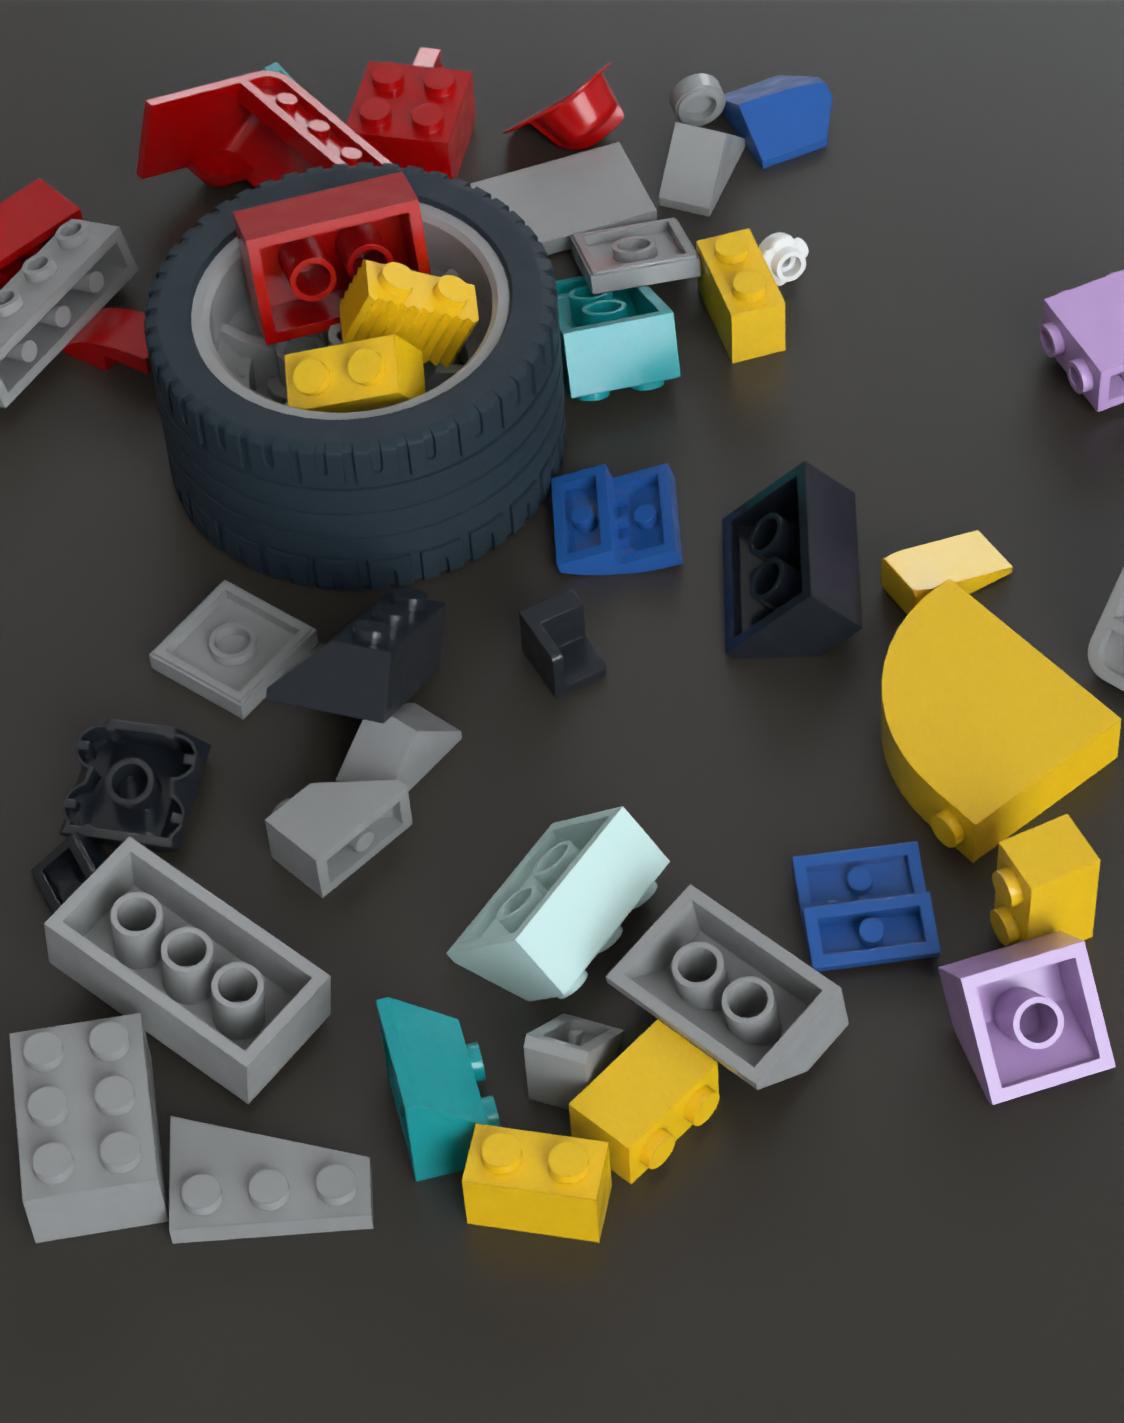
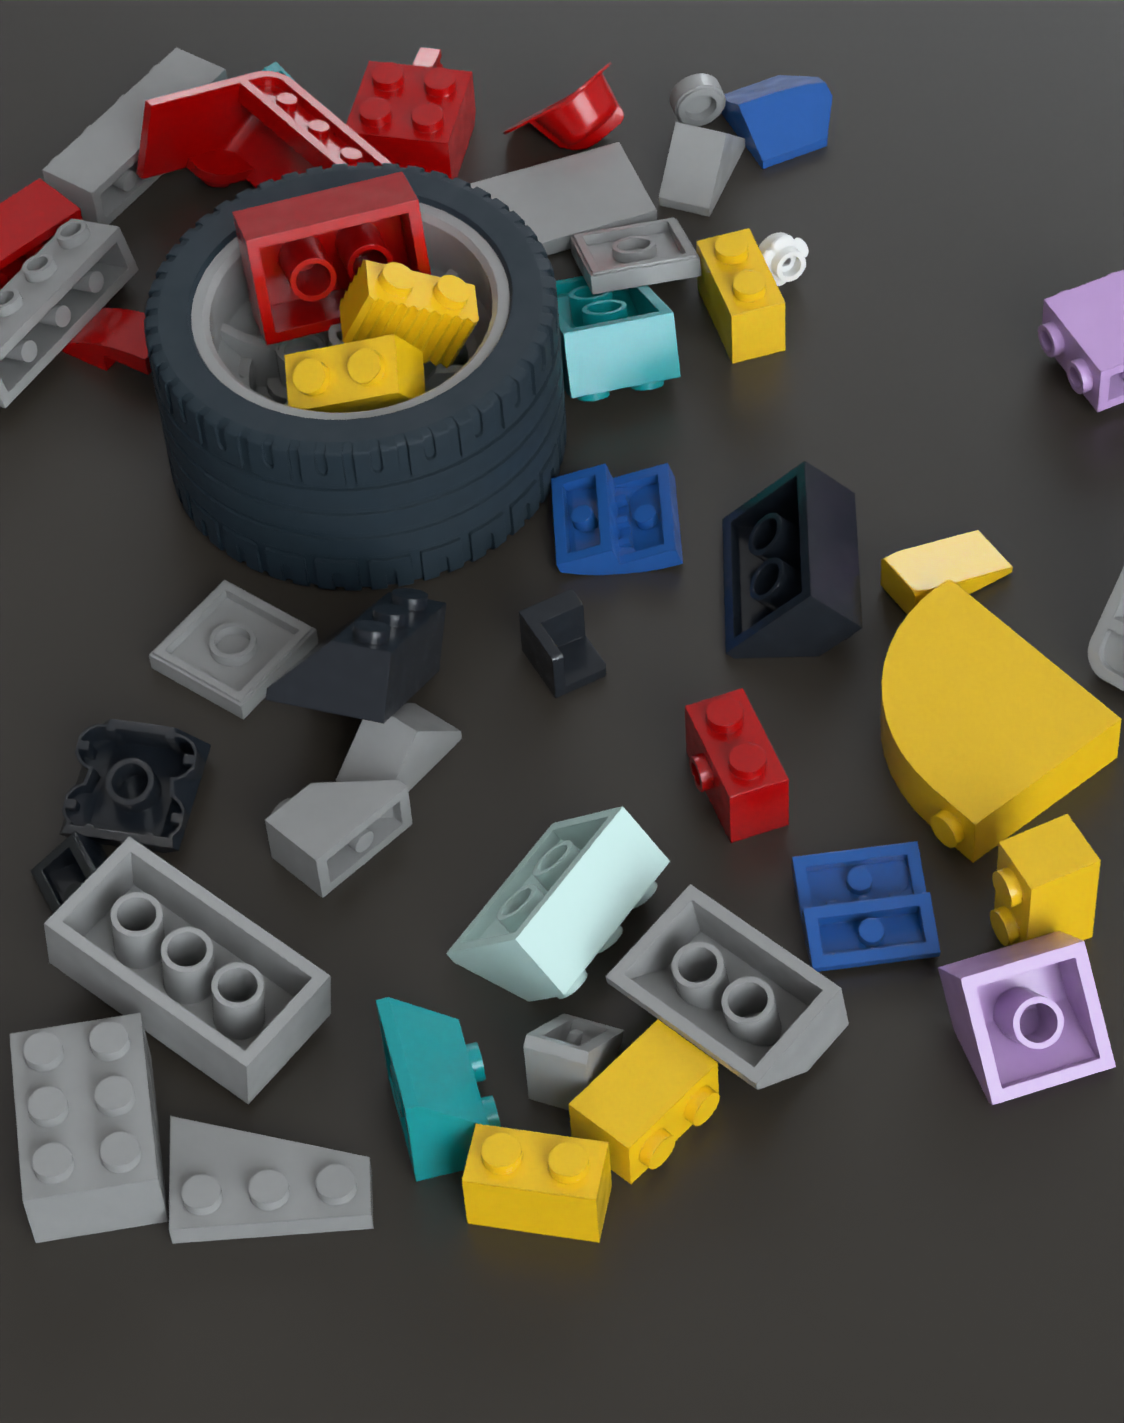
none -> light grey brick [42,47,227,225]
none -> red brick [685,688,789,843]

